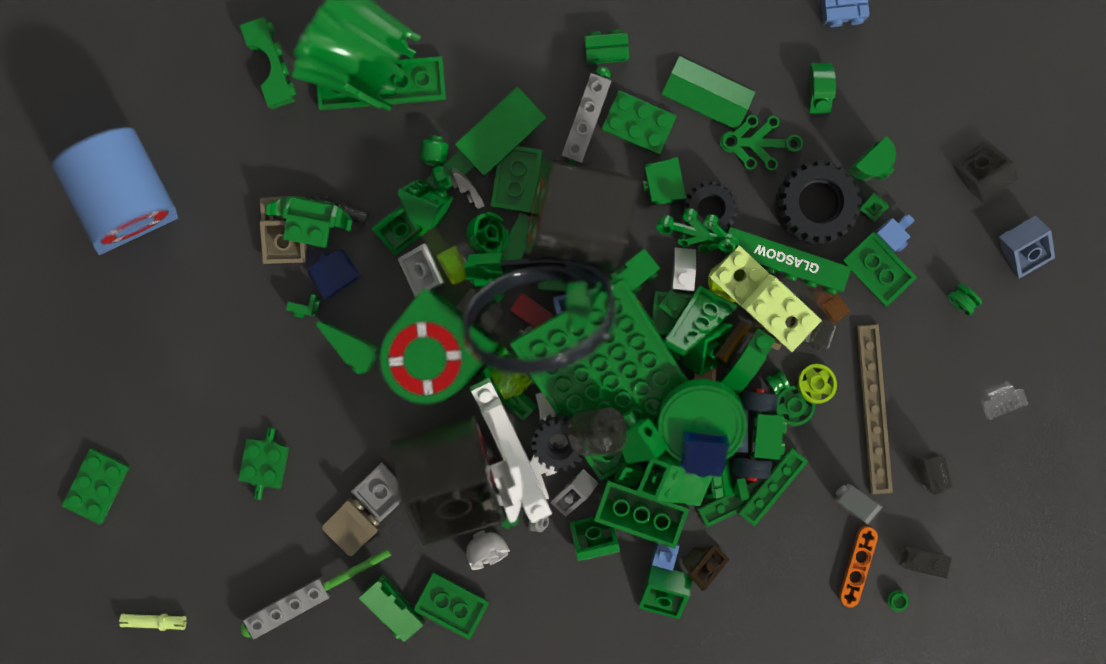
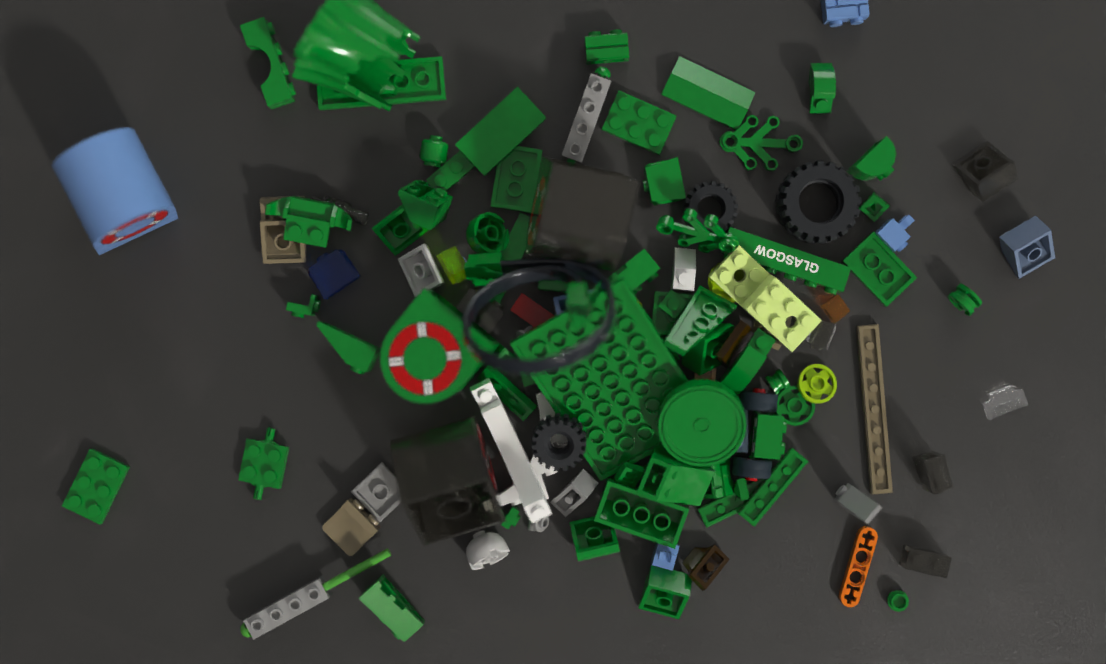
yellowish green pin [119,613,187,631] -> none
green plate [413,572,490,640] -> none
green tile [432,166,449,188] -> none
dark grey slope [450,167,484,209] -> none
white slope [489,441,522,523] -> none
clear neon green head [490,356,532,399] -> none
clear smoke wheel [568,408,627,456] -> none
green torso [616,411,668,464] -> none
clear blue torso [681,432,729,477] -> none

